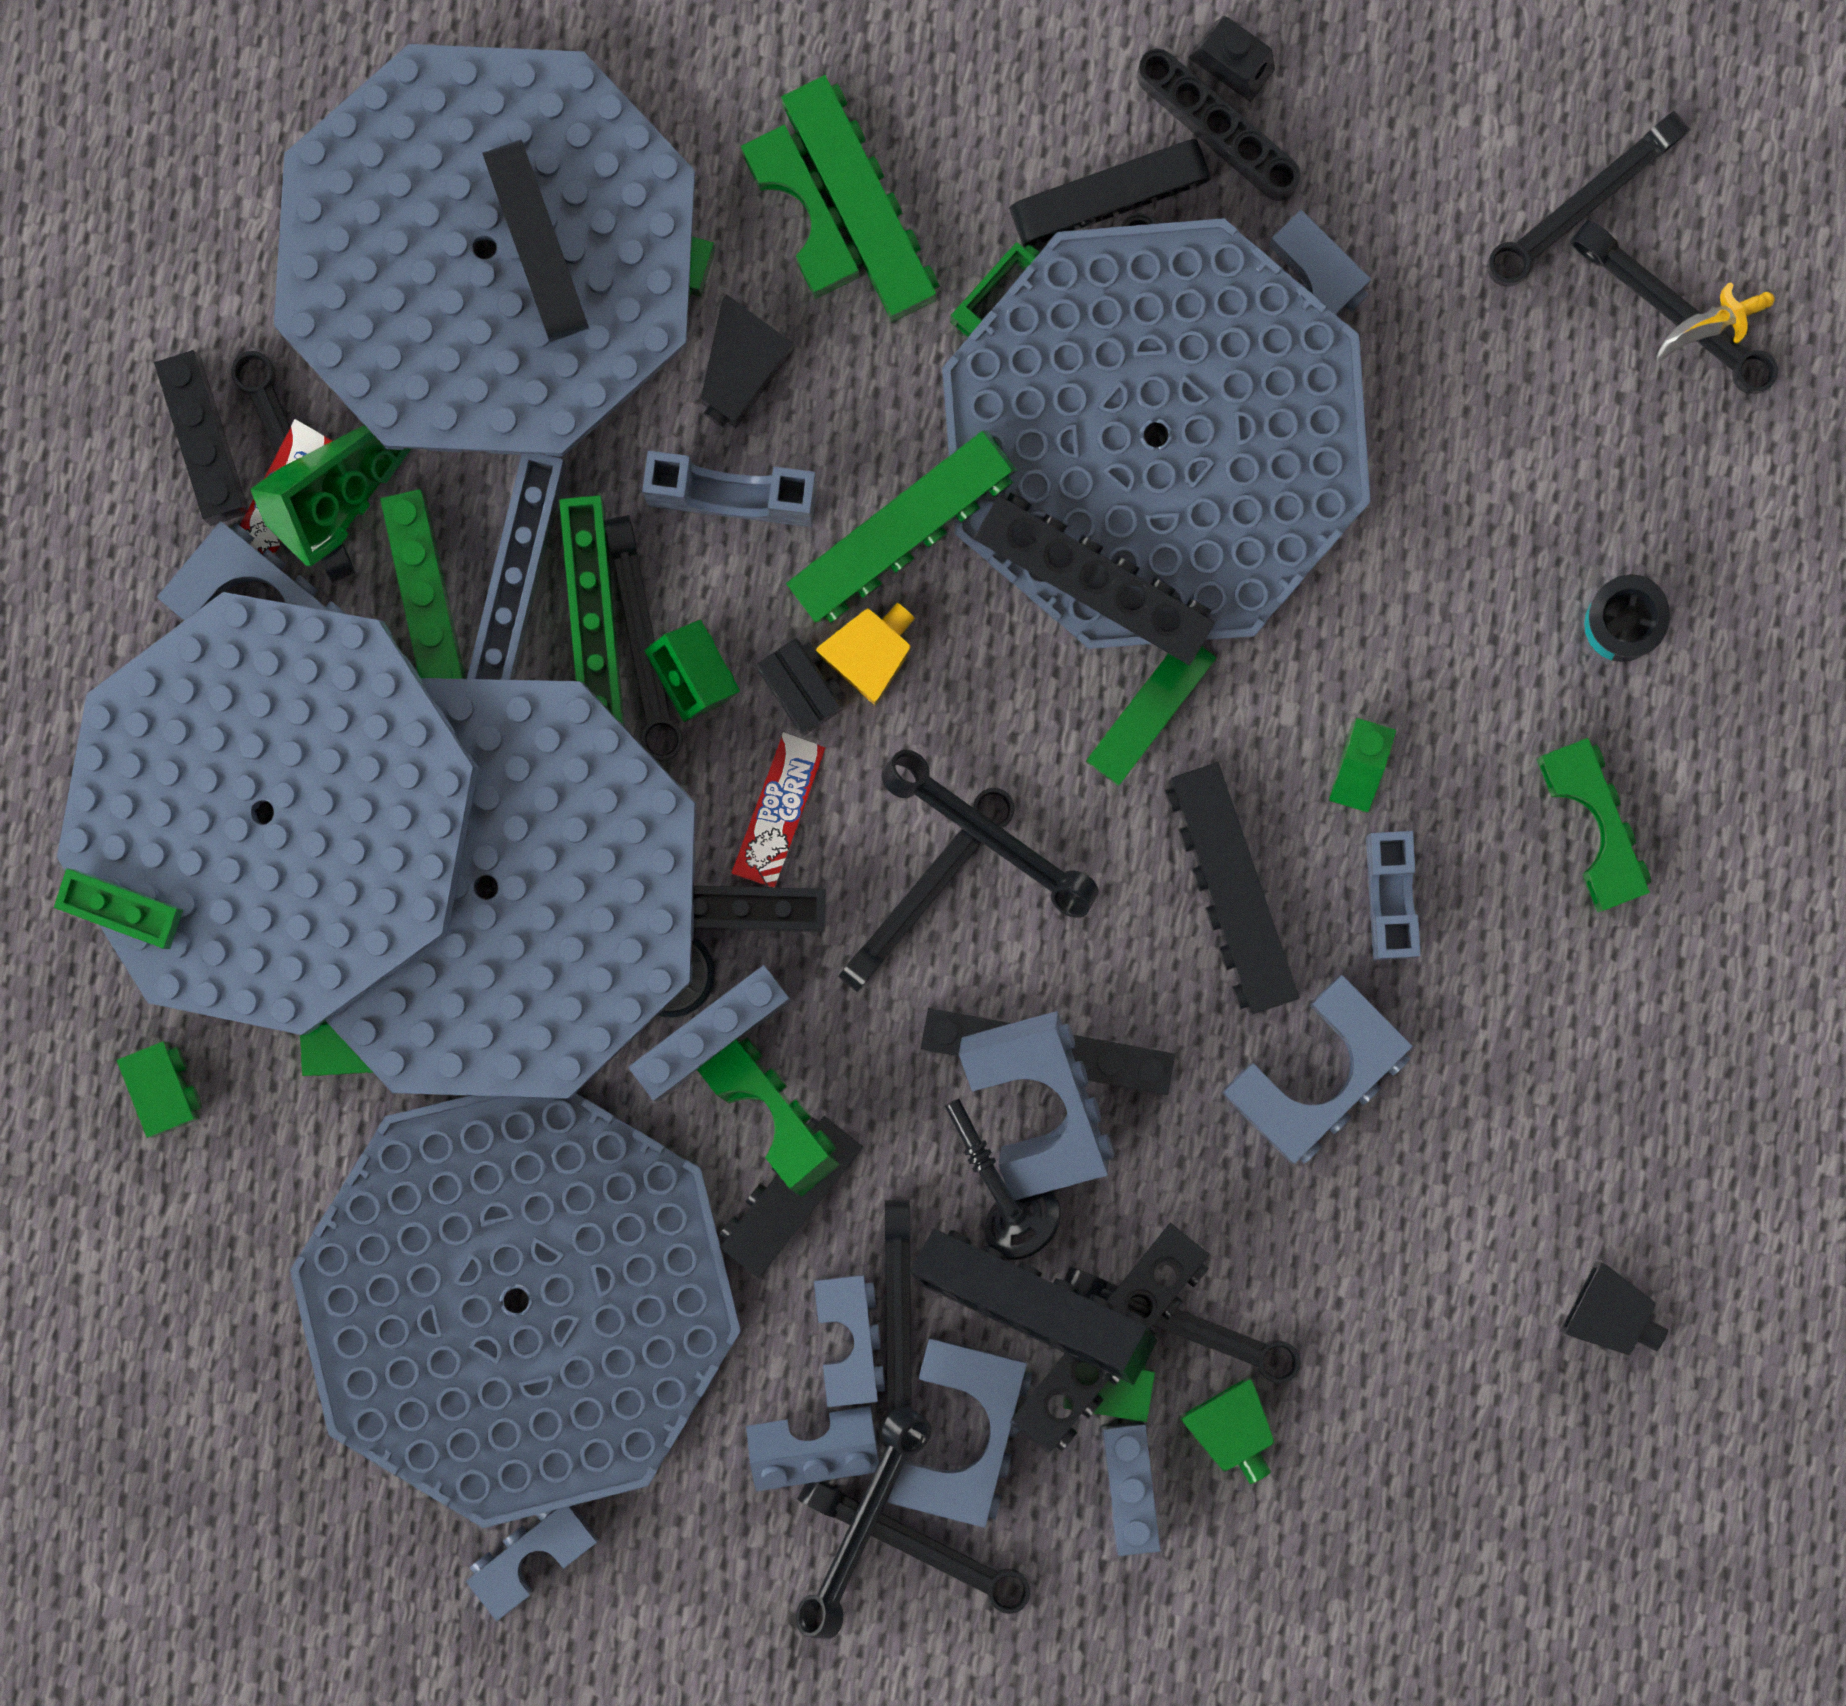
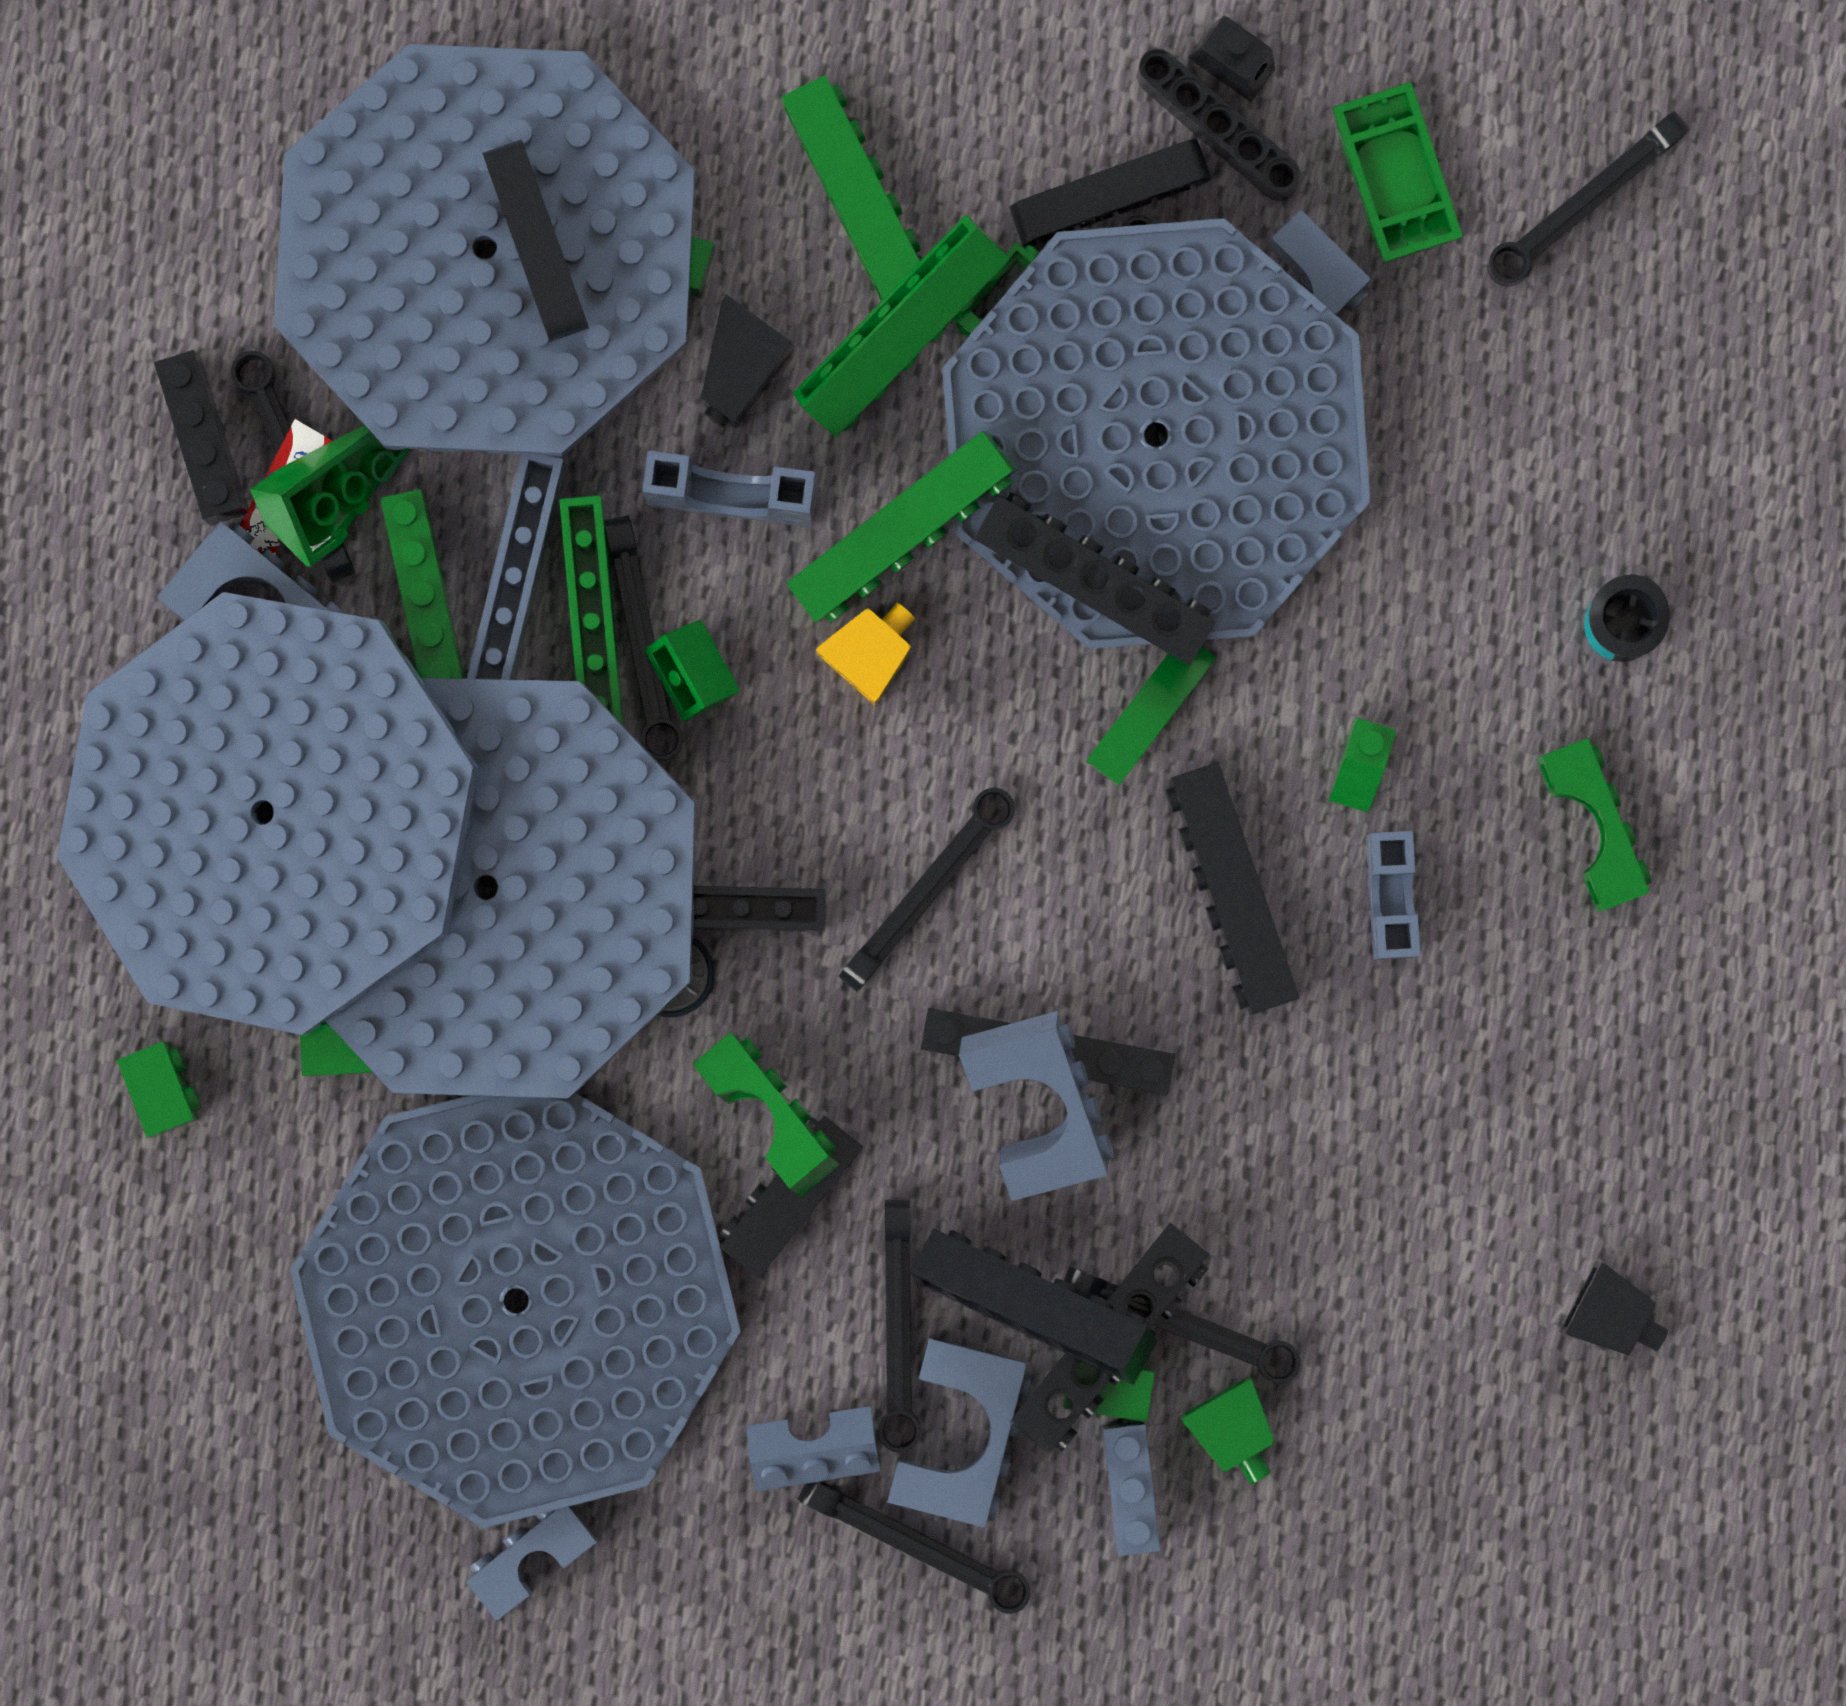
green plate [53,868,183,949] -> none
sand blue arch [628,965,792,1101] -> none
sticker [731,732,826,887] -> none
green arch [740,124,863,300] -> none
black brick [756,638,846,737] -> none
black piece [796,1406,931,1639] -> none
sand blue arch [814,1274,885,1407] -> none
black piece [881,750,1099,918] -> none
black dish [945,1098,1061,1260] -> none
sand blue arch [1221,975,1413,1164] -> none
black piece [1570,220,1778,394] -> none
piece [1656,282,1775,361] -> none
none -> green brick [793,214,1010,438]
none -> green slope [1332,82,1463,263]

